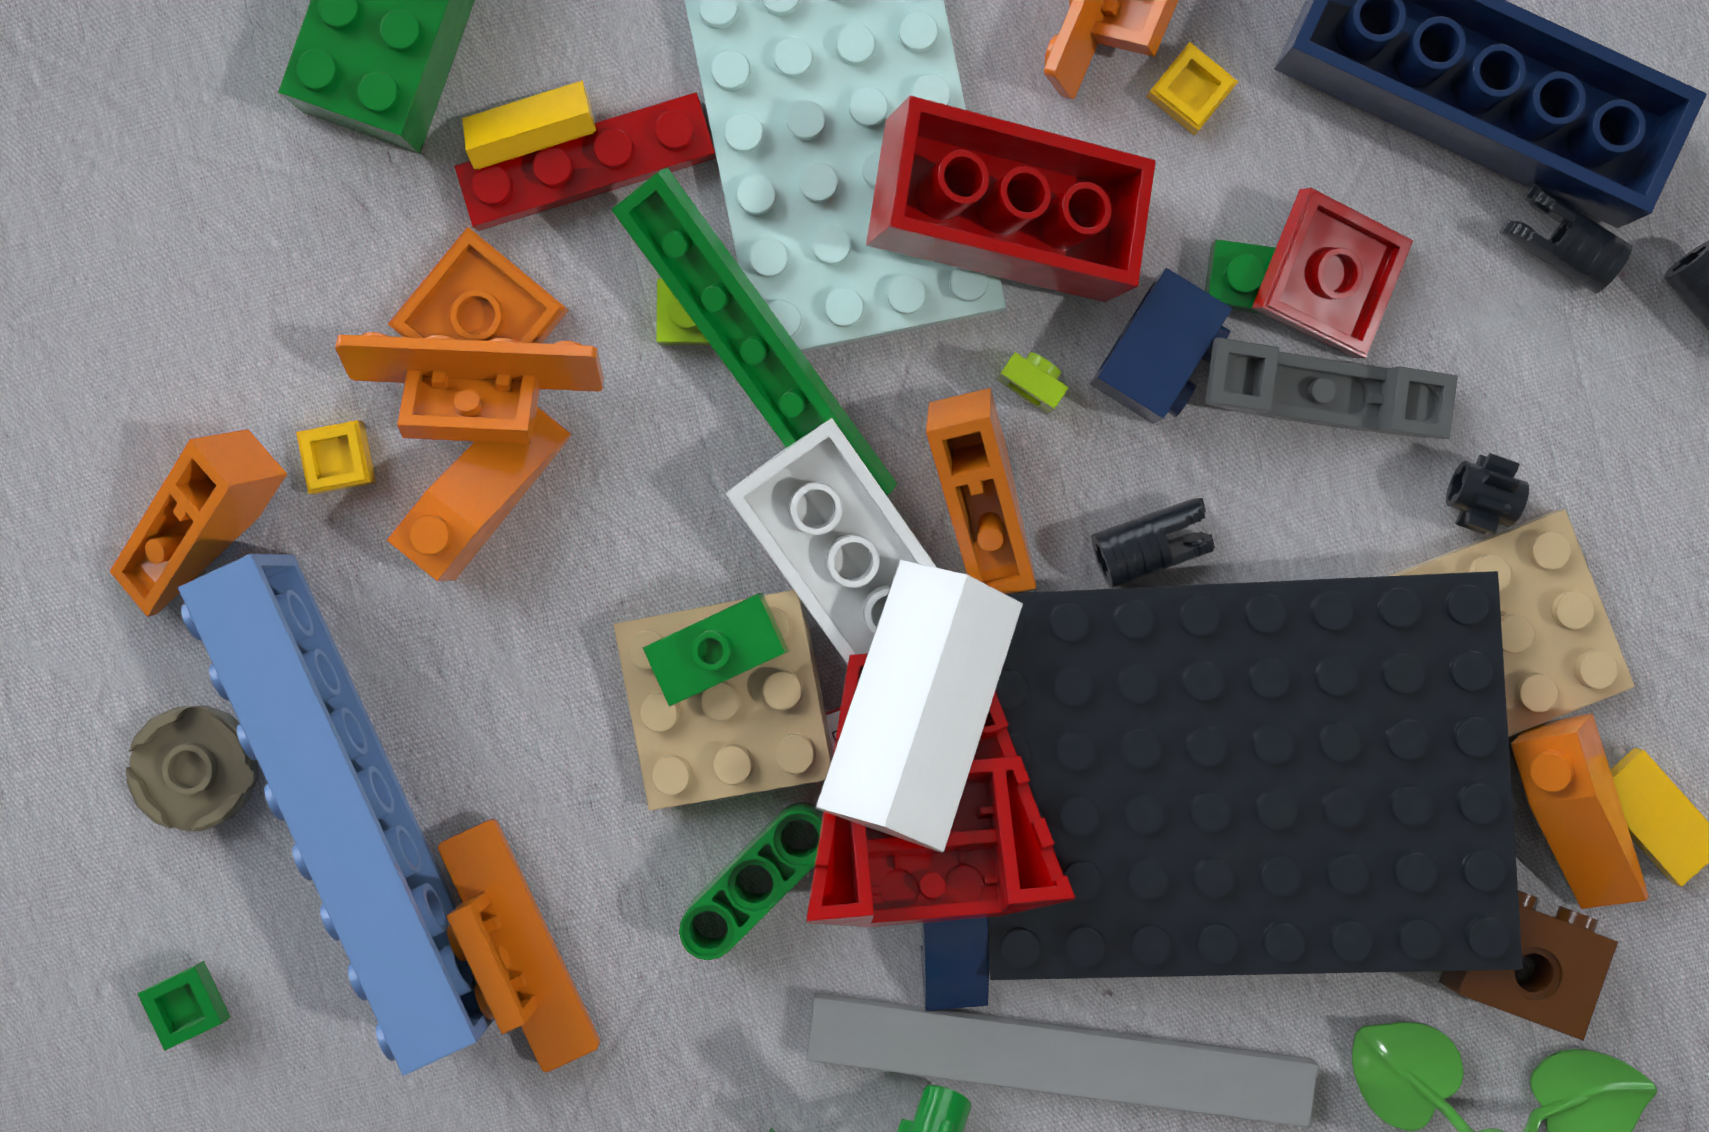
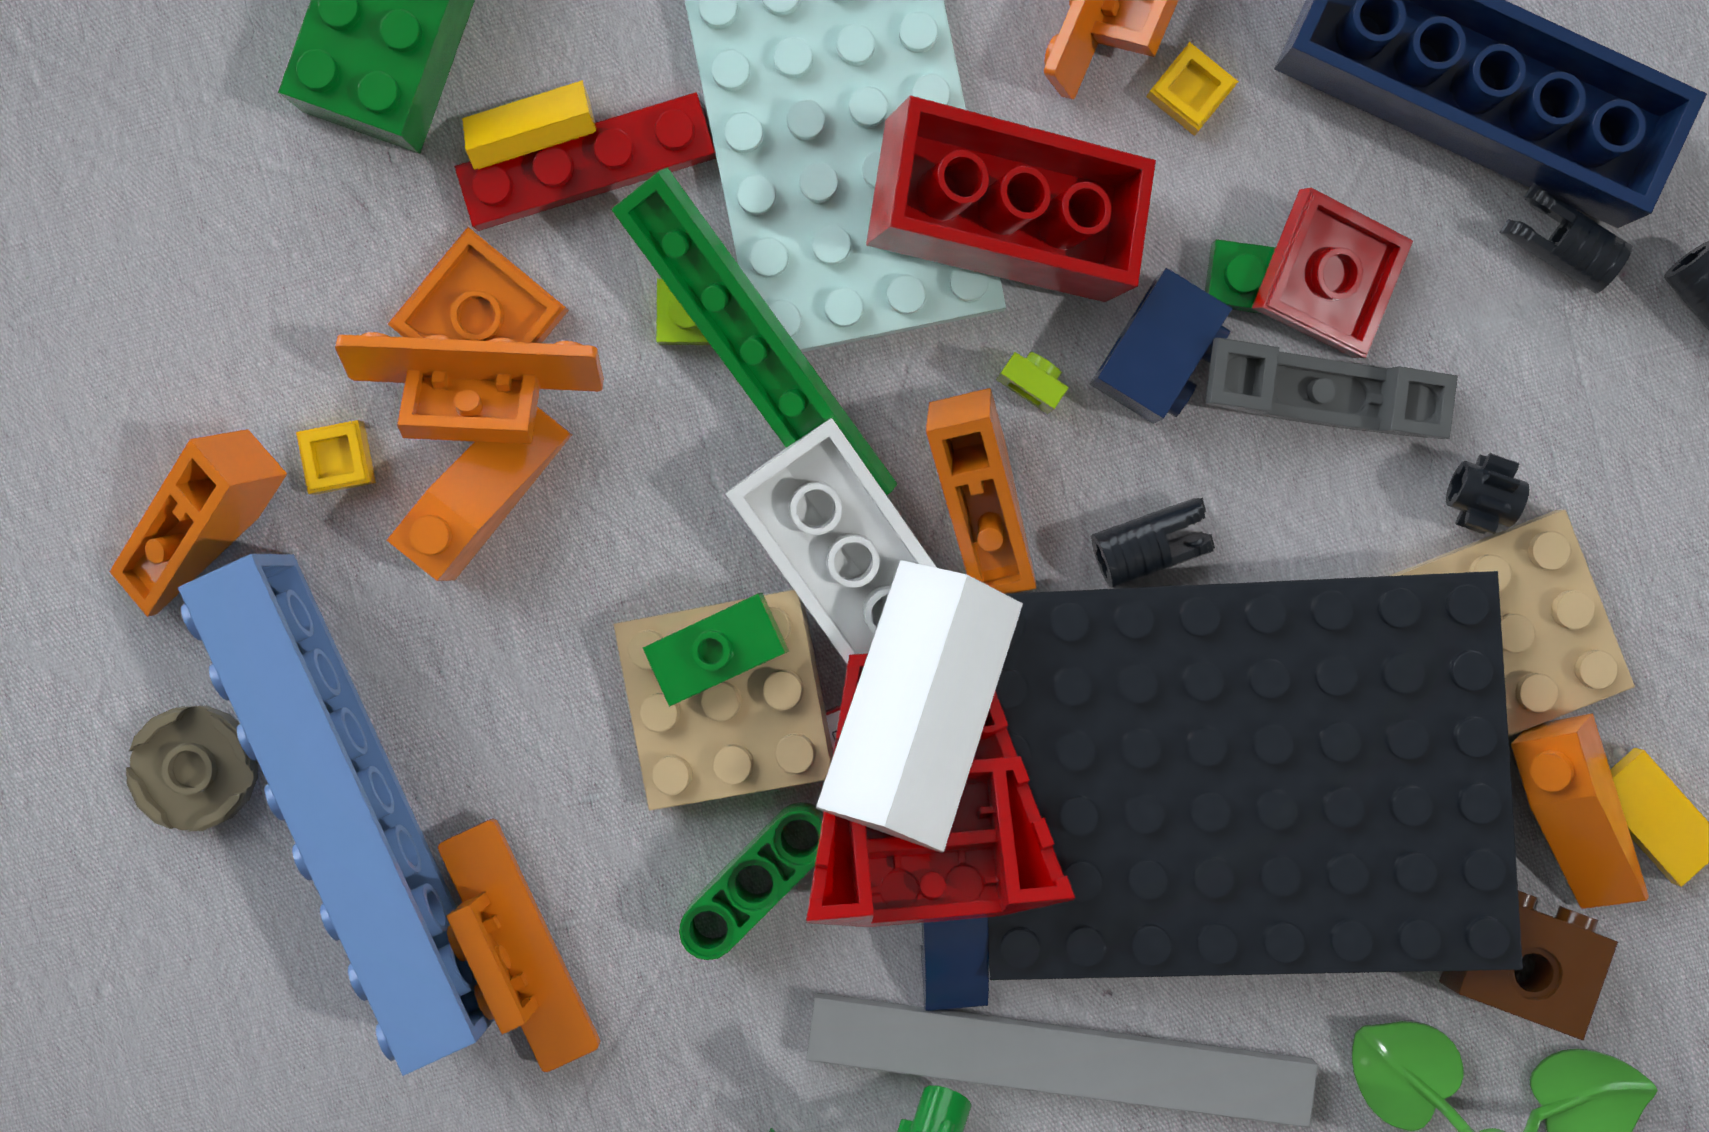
green plate [137,961,231,1051] -> none

